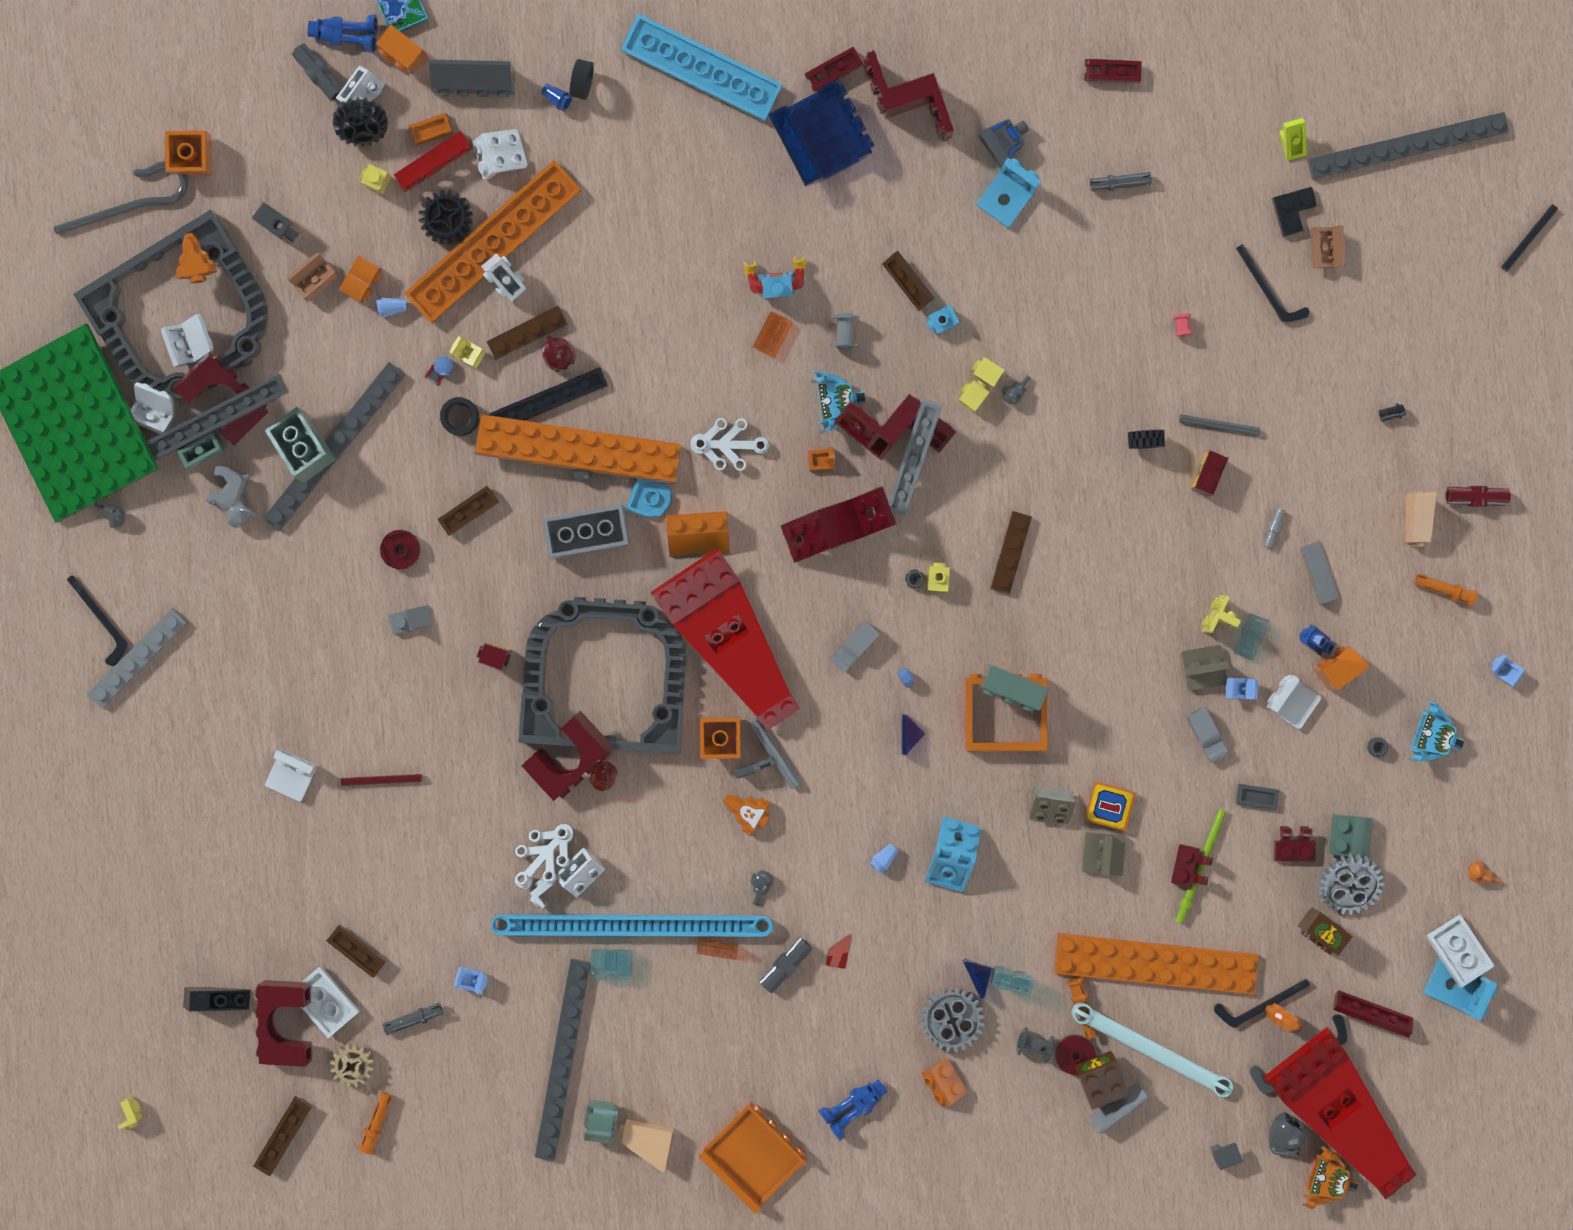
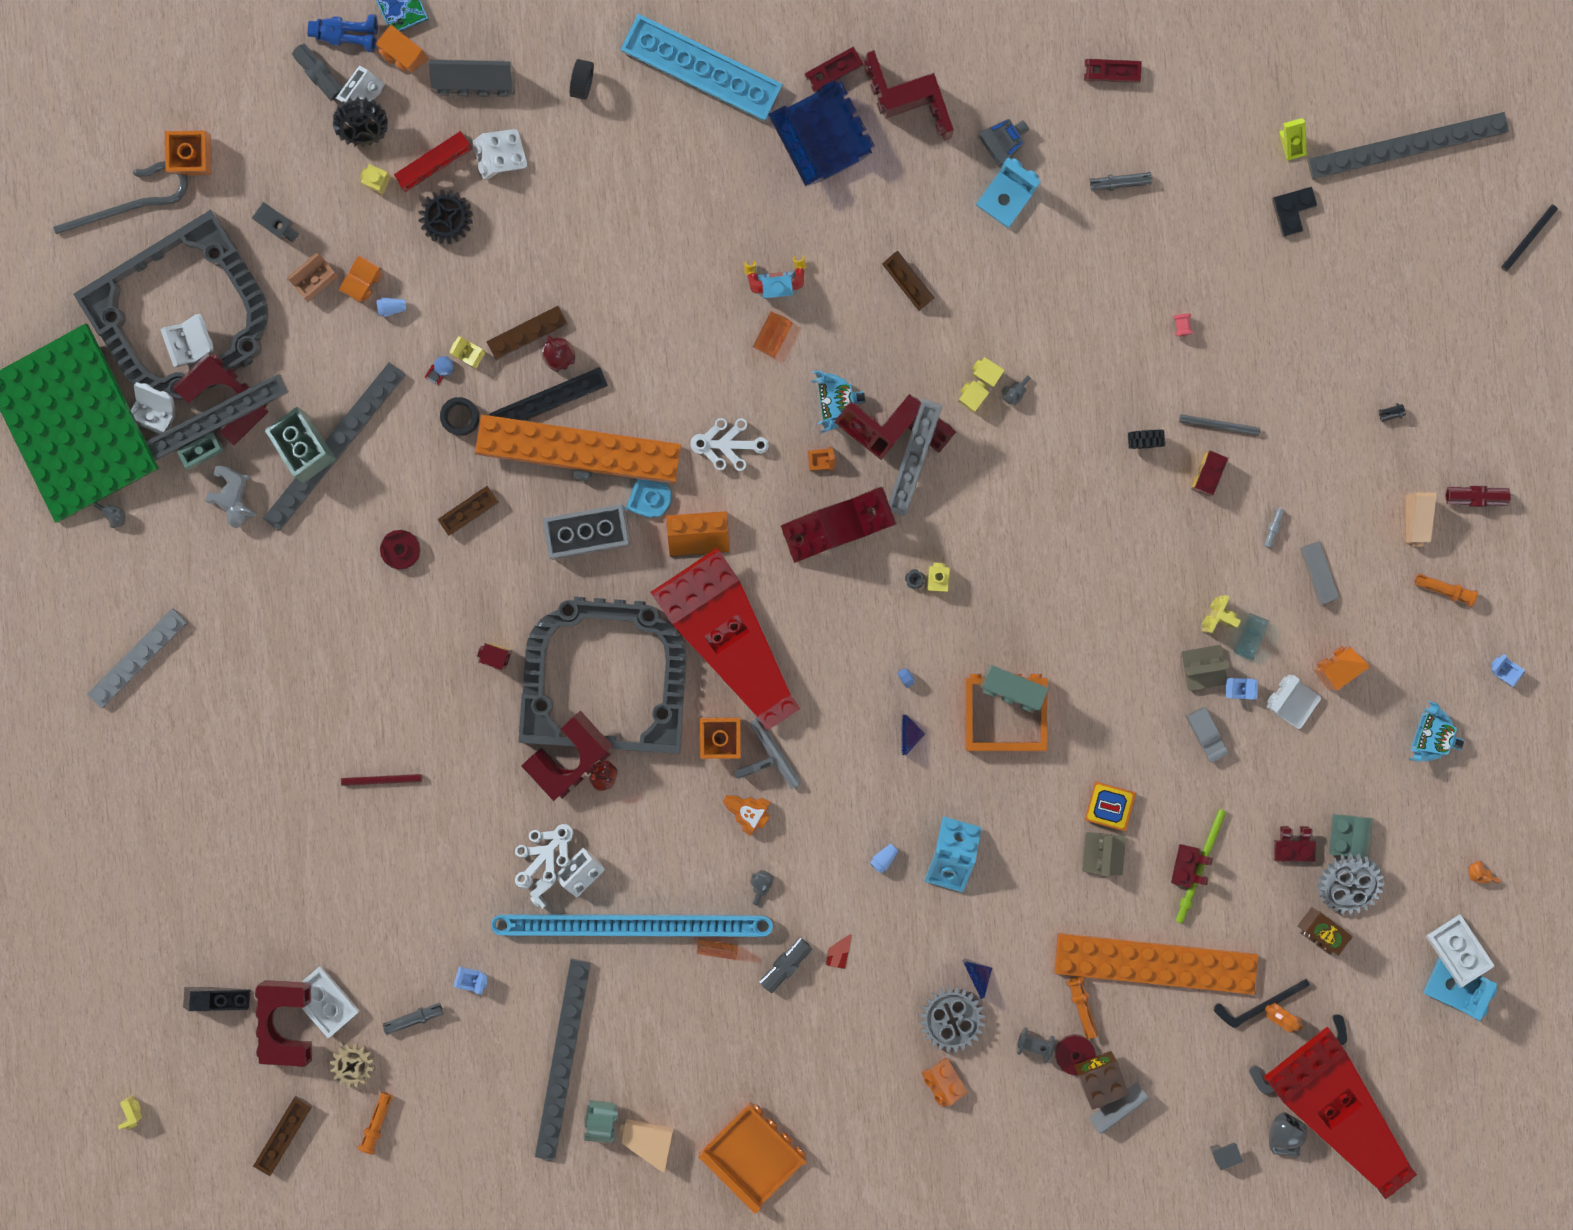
black piece [67,575,128,666] -> none
orange rock [176,233,218,284] -> none
white bracket [265,749,318,802] -> none
reddish brown plate [326,924,387,978] -> none
light grey slope [388,605,433,634] -> none
orange plate [404,160,581,324] -> none
orange tile [409,113,454,146] -> none
white brick [481,254,527,302] -> none
blue cone [541,83,572,111] -> none
clear light blue brick [590,948,633,980] -> none
blue piece [818,1079,888,1141] -> none
light grey piece [829,621,880,672] -> none
light grey hose [831,313,859,349] -> none
medium azure brick [927,304,959,335] -> none
reddish brown plate [990,511,1032,594] -> none
clear light blue brick [990,966,1034,995] -> none
dark tan bracket [1029,786,1076,825] -> none
light aqua piece [1071,1003,1233,1097] -> none
dark grey tile [1235,783,1279,810] -> none
black piece [1236,244,1309,323] -> none
blue hips [1300,624,1335,656] -> none
orange torso [1303,1146,1358,1209] -> none
nougat bracket [1311,225,1346,269] -> none
dark red plate [1333,990,1413,1038] -> none
dark grey plate [1367,737,1388,757] -> none

